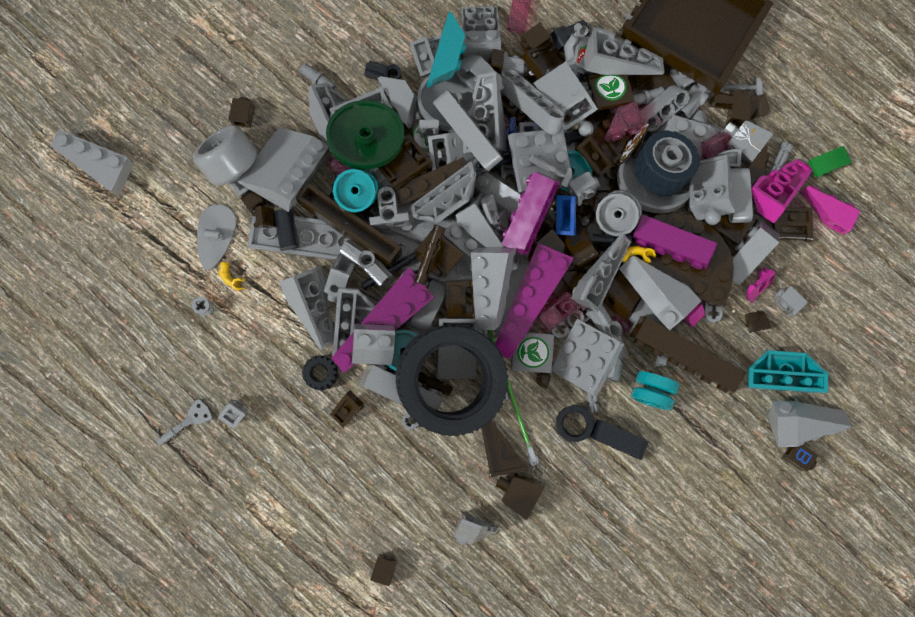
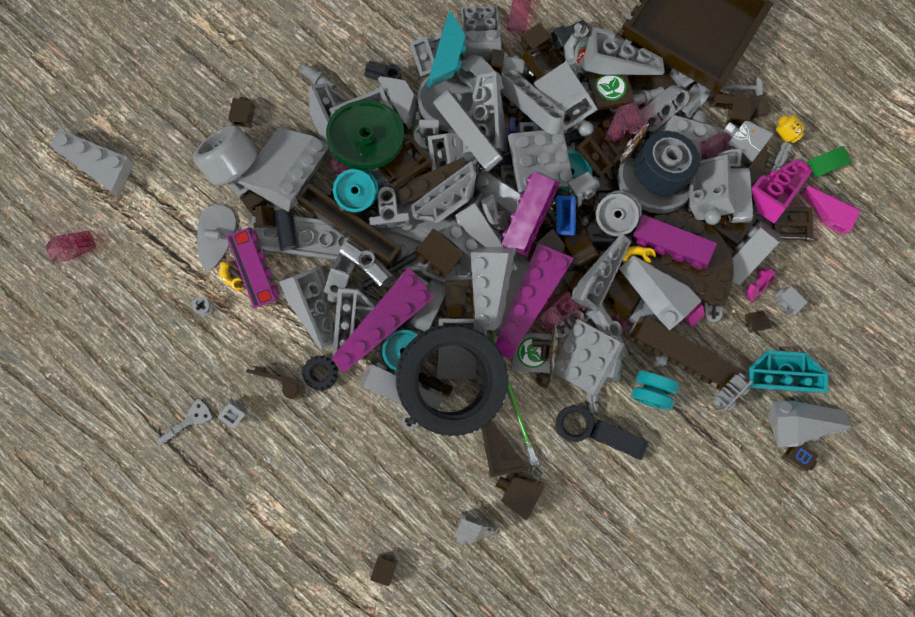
dark brown slope [330,390,364,428] -> none
light grey slope [352,324,395,365] -> none
dark brown pin [414,224,446,285] -> none
light grey piece [529,154,572,188] -> none
none -> clear pink slope [45,231,96,263]
none -> magenta brick [226,228,280,308]
none -> dark brown door [246,366,305,400]
none -> dark brown shield [532,323,559,373]
none -> light grey hinge [713,373,752,412]
none -> yellow head [776,114,805,143]

